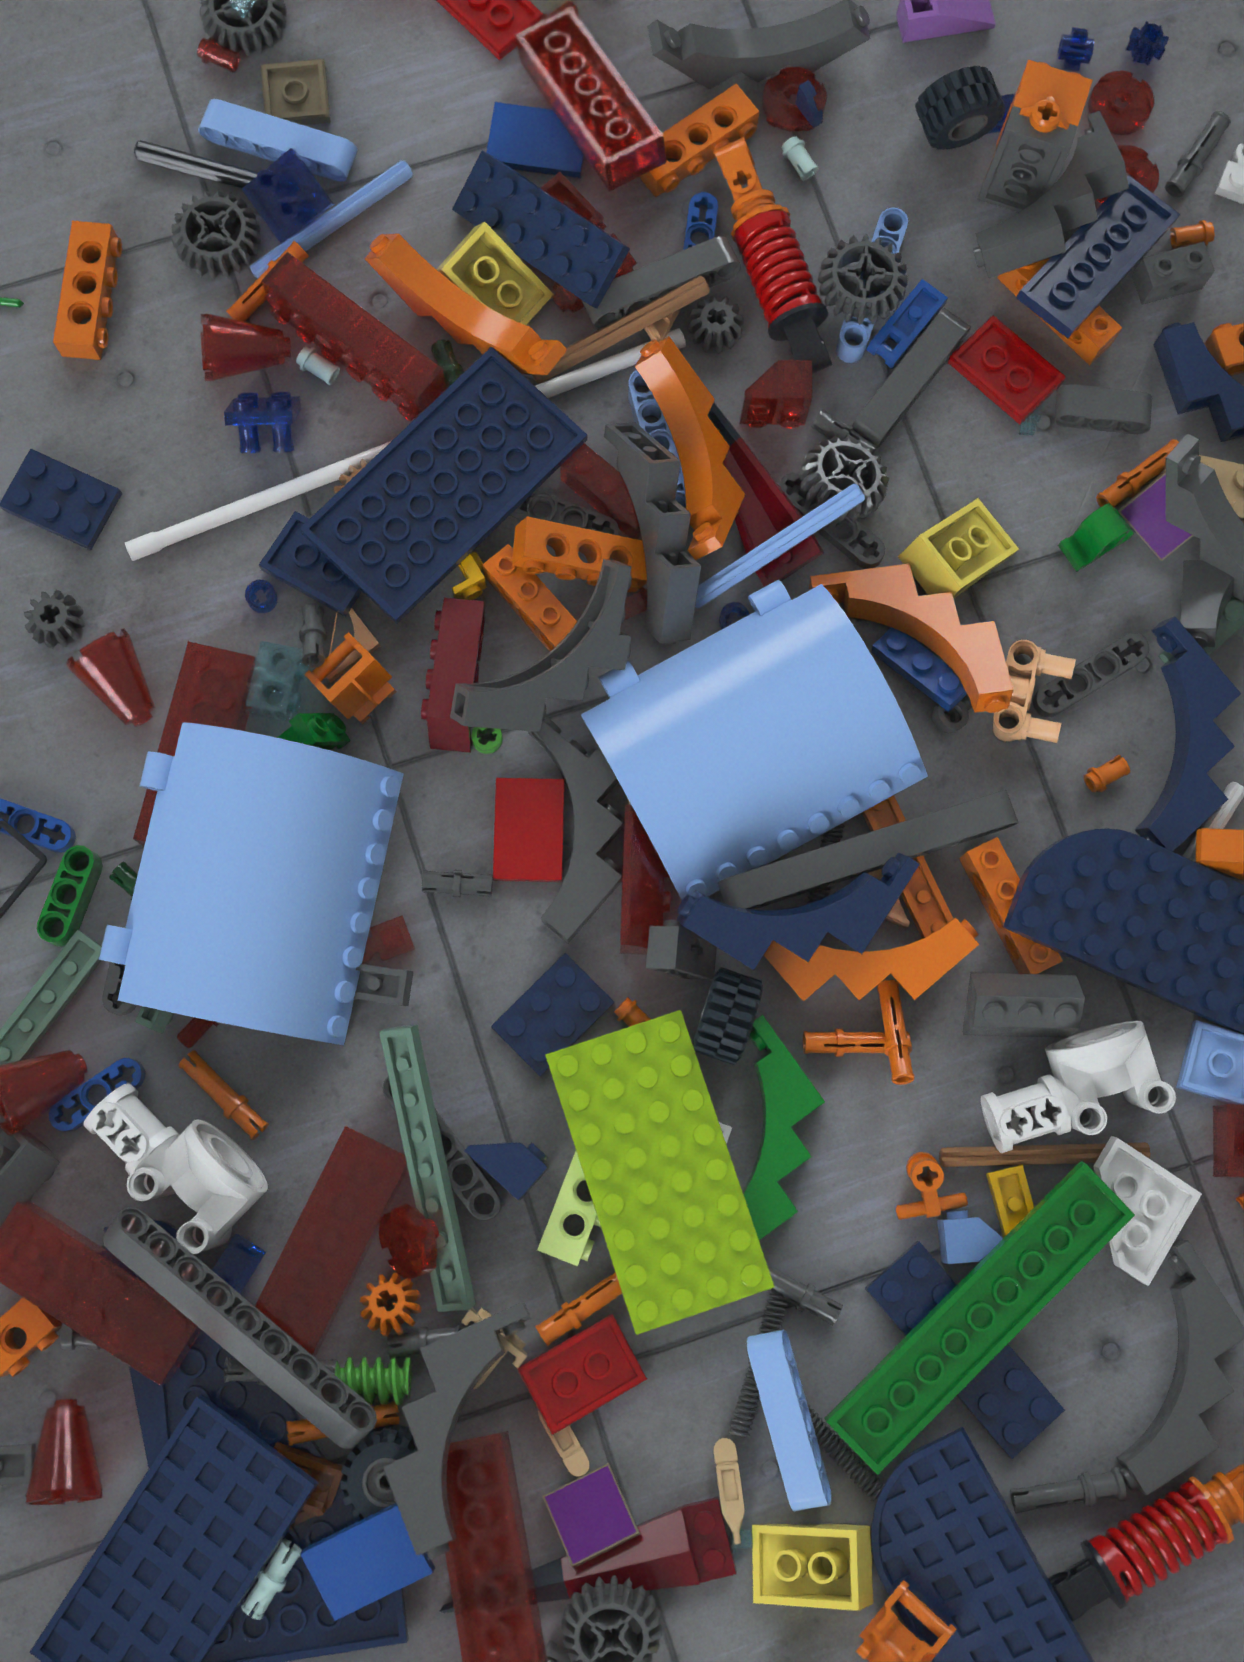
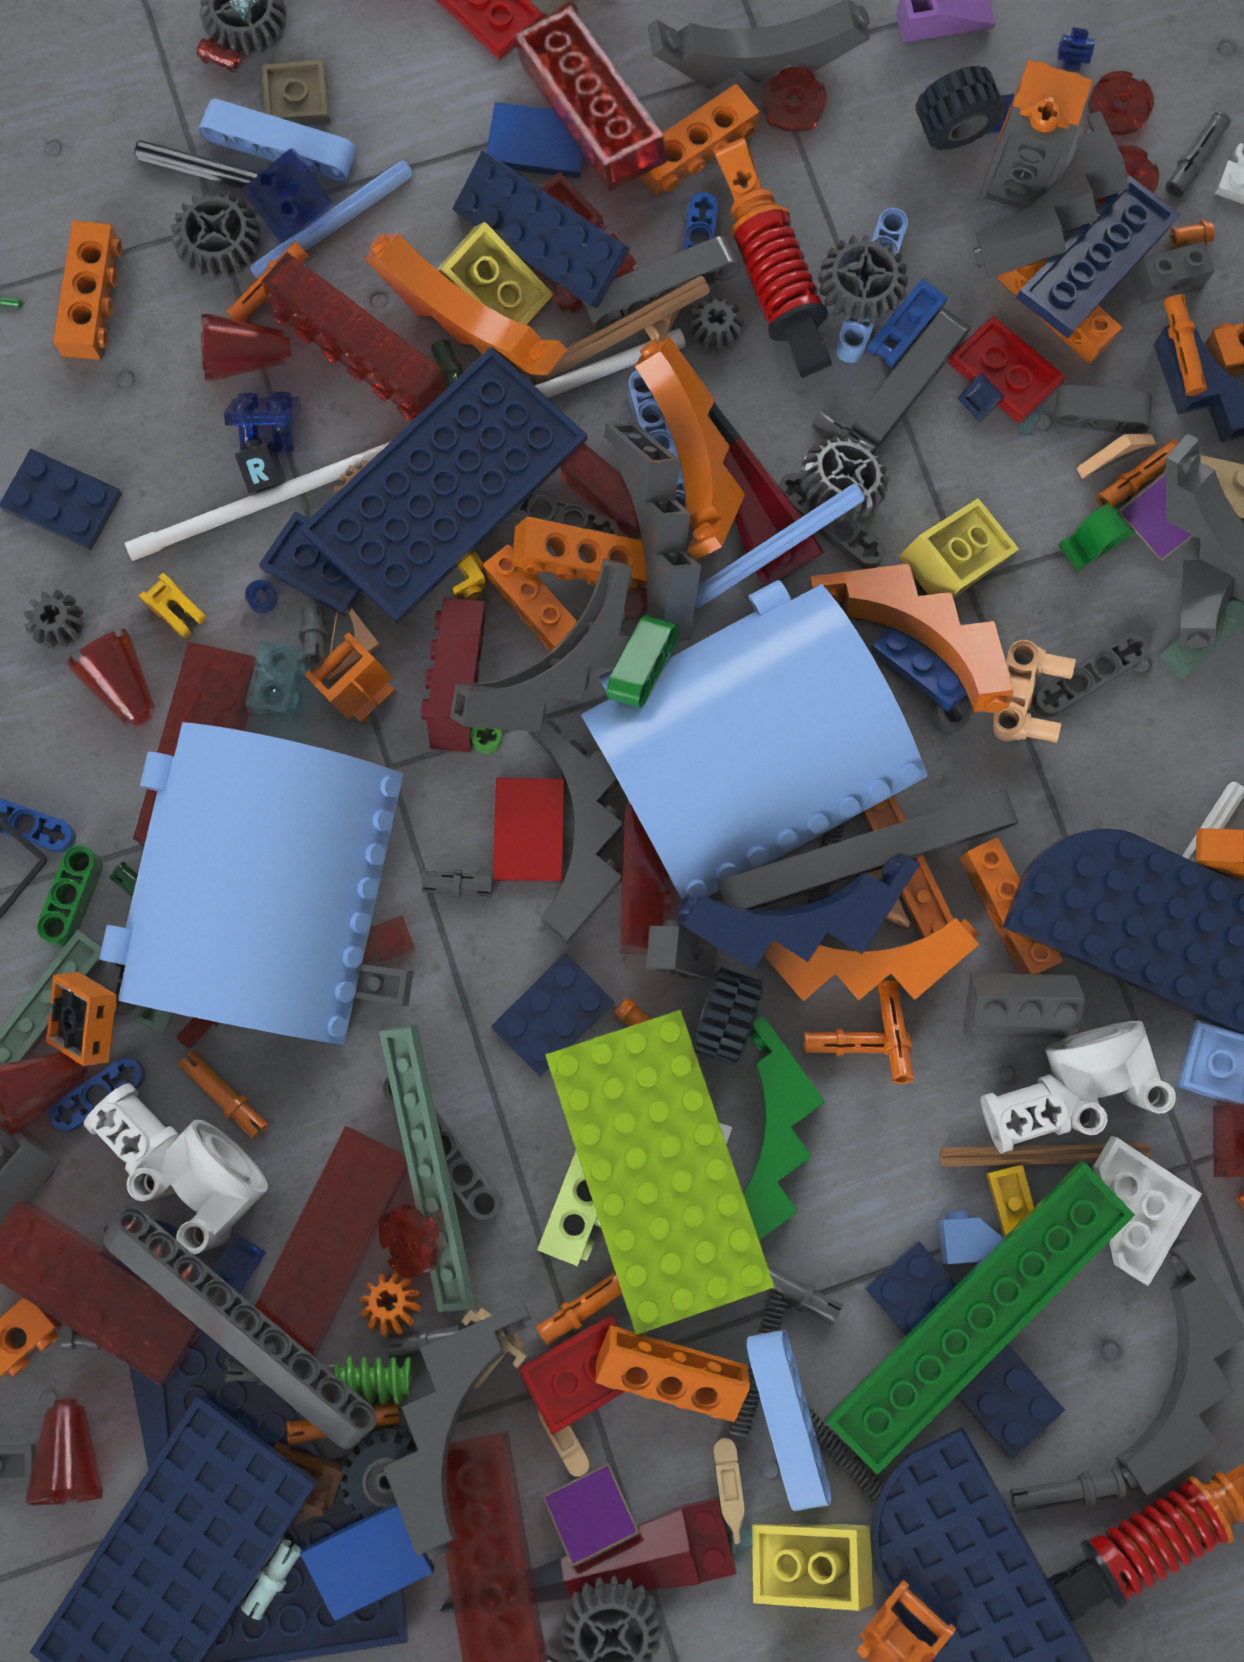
green pin [277,713,351,751] -> none
light aqua pin [296,346,340,386] -> none
dark blue slope [464,1142,549,1200] -> none
clear blue bush [719,602,750,629] -> none
clear red slope [740,360,812,429] -> none
light aqua pin [781,136,819,181] -> none
dark blue tile [795,80,823,128] -> none
orange piece [895,1152,968,1220] -> none
orange pin [1084,755,1130,793] -> none
clear blue gear [1126,21,1169,66] -> none
dark blue arch [1135,616,1241,852] -> none
none -> orange piece [46,972,117,1066]
none -> yellow piece [138,572,208,640]
none -> black brick [235,438,286,493]
none -> orange brick [596,1325,750,1422]
none -> beam [606,615,679,708]
none -> dark blue tile [957,374,1005,421]
none -> light nougat tile [1077,434,1157,479]
none -> orange pin [1163,294,1208,396]

